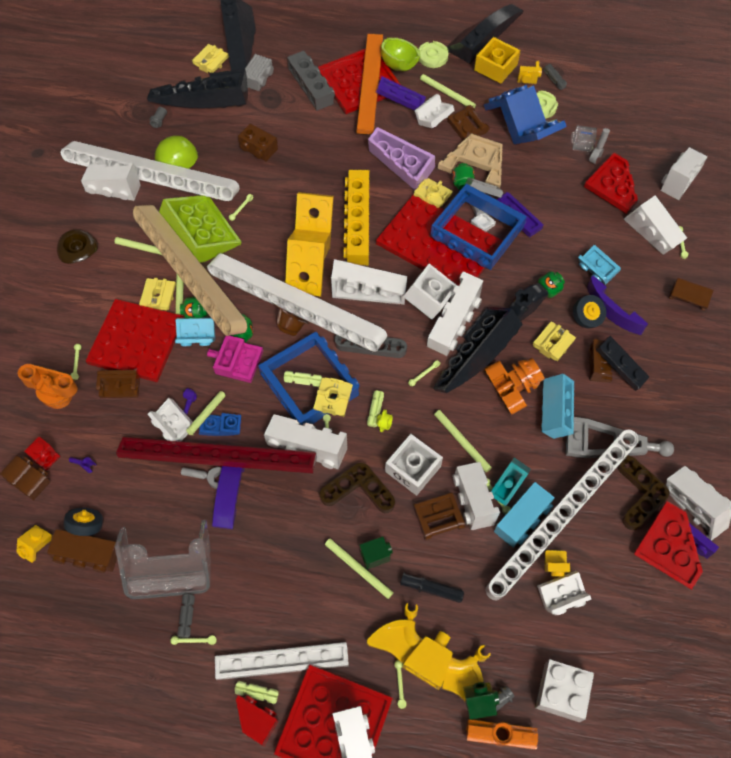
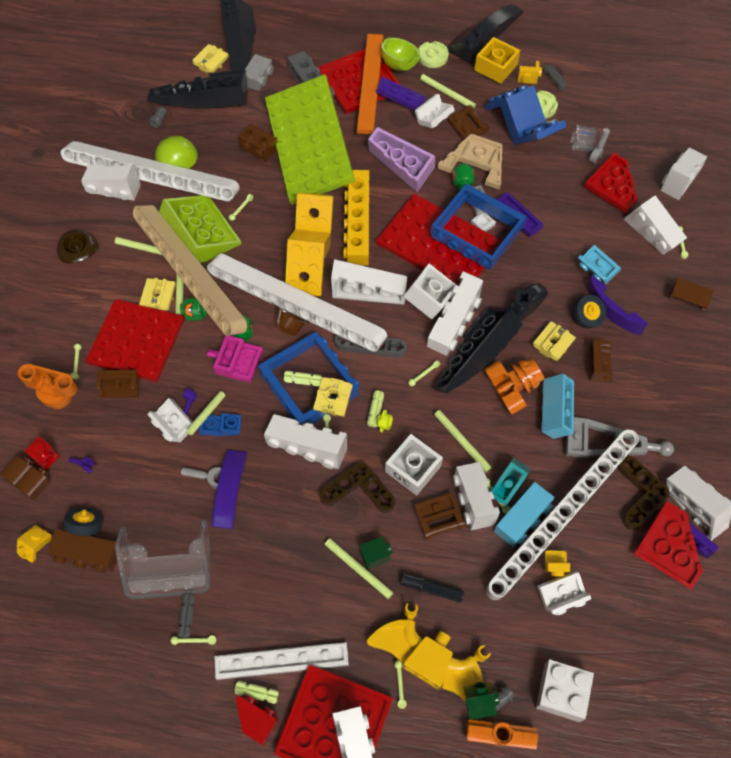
dark red plate [116,437,317,474] -> none
medium azure bracket [175,317,215,346] -> none
light yellow piece [414,178,453,208] -> none
light grey tile [466,177,503,198] -> none
green head [537,271,565,298] -> none
black plate [596,336,650,391] -> none
none -> lime plate [265,74,356,205]

